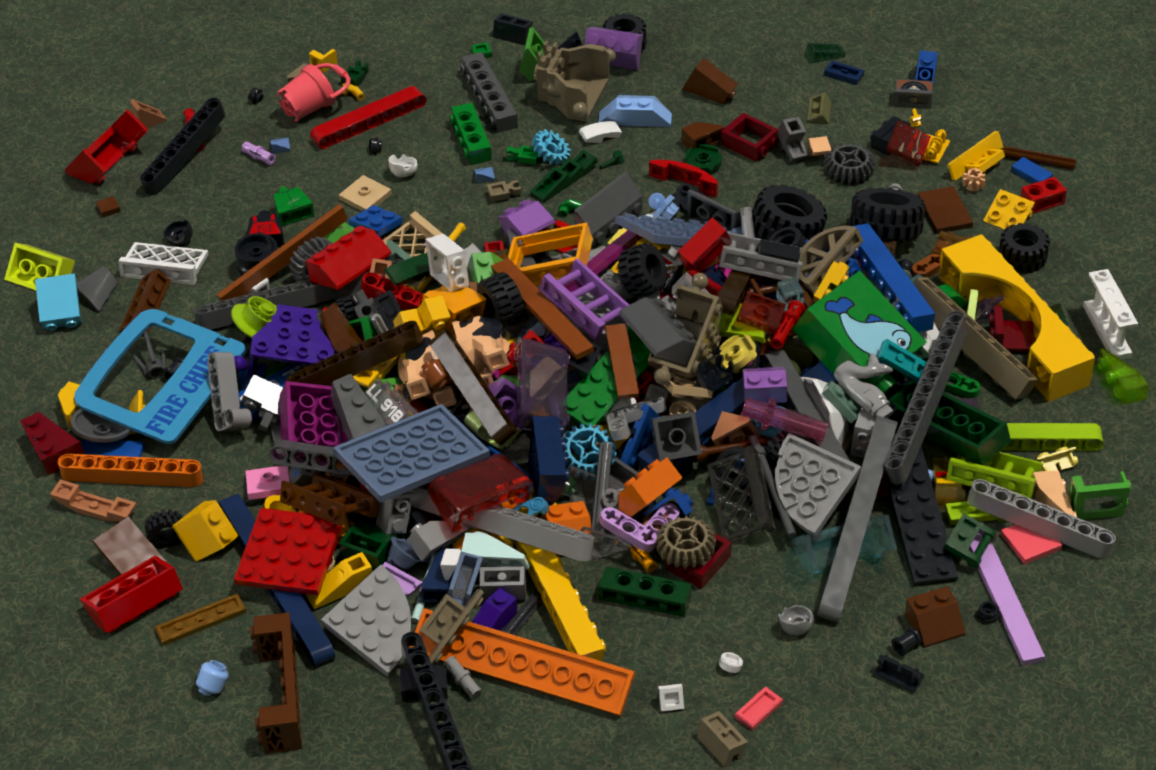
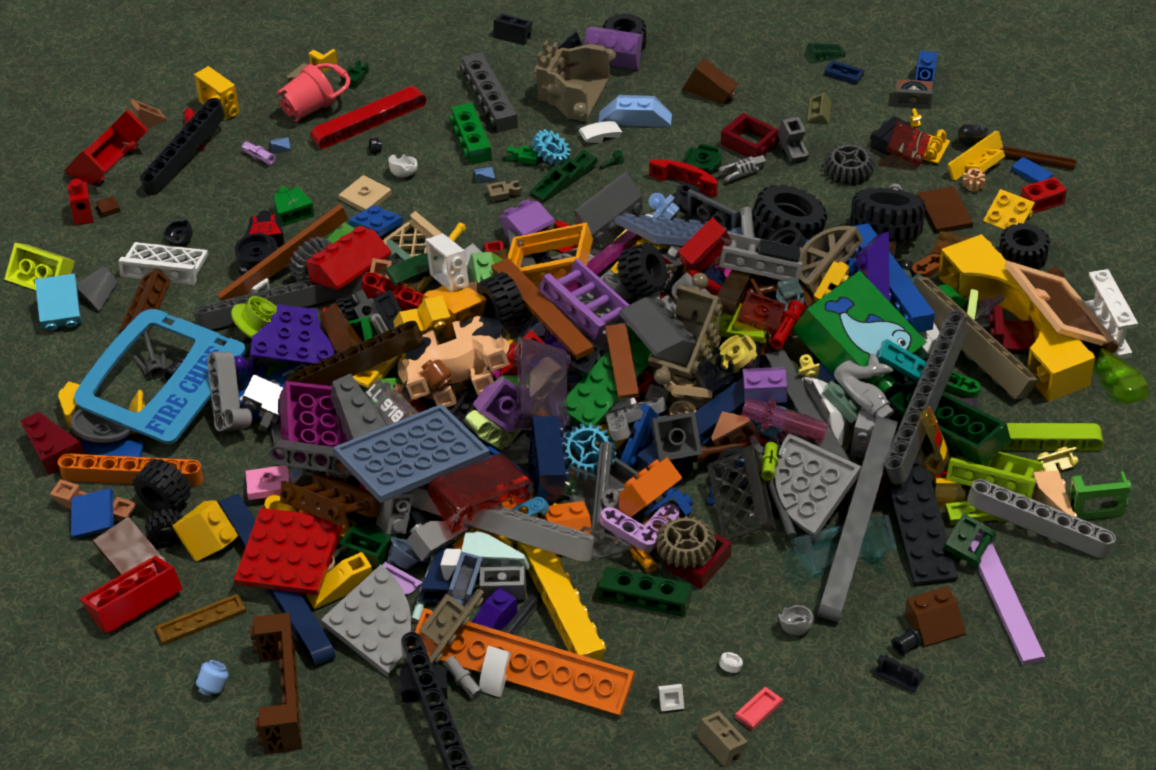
black plate [248,87,264,104] -> none
yellow arm [339,83,365,101] -> none
beam [429,328,517,446] -> none
green tile [471,42,492,58] -> none
bright green slope [520,27,544,81] -> none
green arm [558,199,583,216] -> none
reddish brown slope [681,122,724,149] -> none
light nougat panel [808,136,832,157] -> none
black plate [977,601,1000,622] -> none
coral tile [1000,524,1062,565] -> none
none -> red torso [68,179,94,226]
none -> blue tile [71,488,114,539]
none -> black tyre [132,459,191,513]
none -> yellow window [194,66,240,121]
none -> white slope [479,646,511,697]
none -> clear smoke plate [590,225,626,255]
none -> light grey hinge [719,155,766,183]
none -> lime pin [761,442,778,481]
none -> light yellow hinge [798,354,820,379]
none -> dark purple wedge [856,232,890,302]
none -> clear yellow door [918,406,951,475]
none -> black hair [958,124,988,147]
none -> door [1004,261,1119,354]

